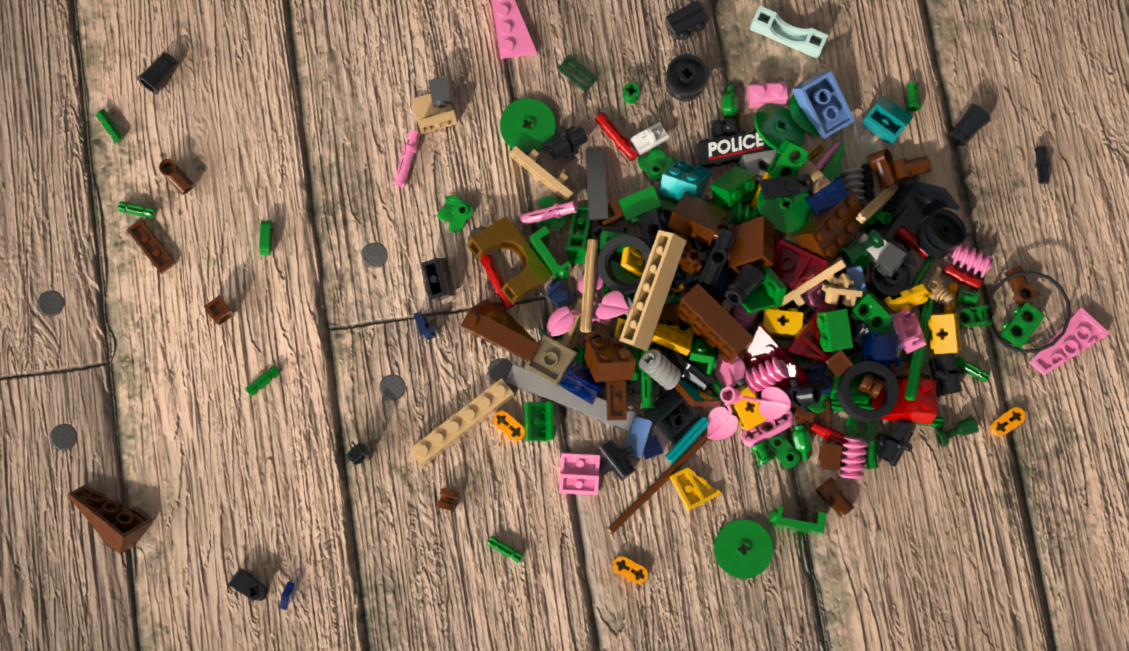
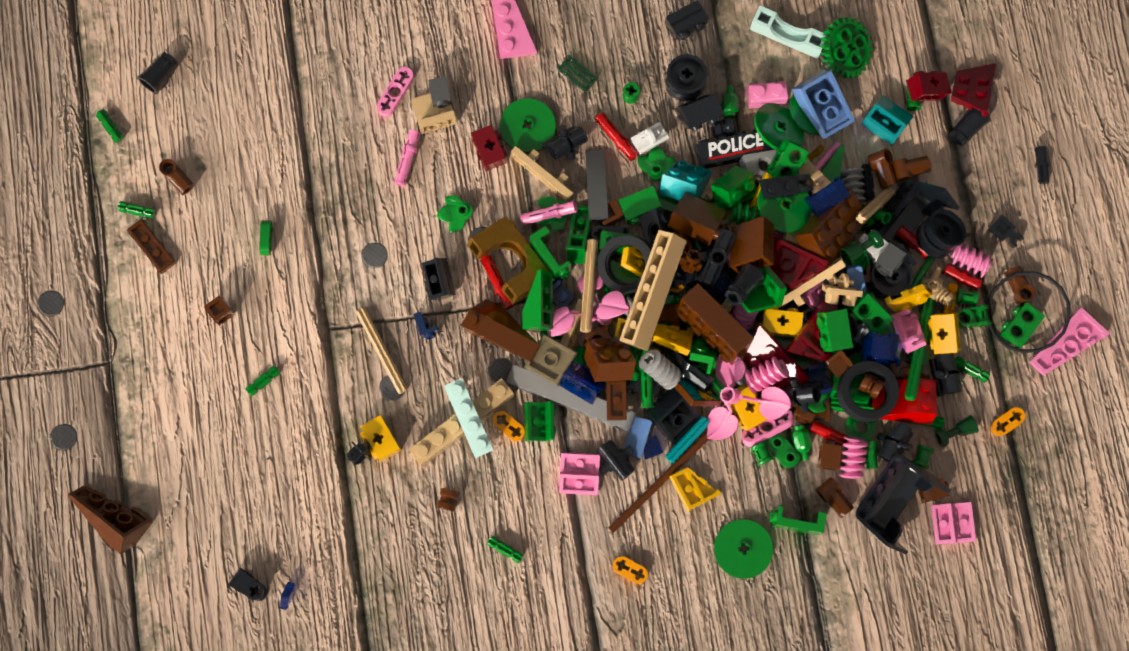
none -> tan axle [356,308,407,394]
none -> yellow brick [360,415,401,462]
none -> bright pink beam [377,67,414,117]
none -> light aqua arch [444,378,493,458]
none -> dark red brick [471,125,508,172]
none -> green slope [522,270,553,333]
none -> black slope [674,93,724,131]
none -> green gear [819,17,874,79]
none -> black windscreen [856,454,951,554]
none -> dark red brick [906,71,952,101]
none -> green bush [912,444,935,469]
none -> reddish brown brick [918,477,949,504]
none -> bright pink slope [931,502,977,545]
none -> dark red wing [951,63,996,117]
none -> black plate [988,215,1024,248]

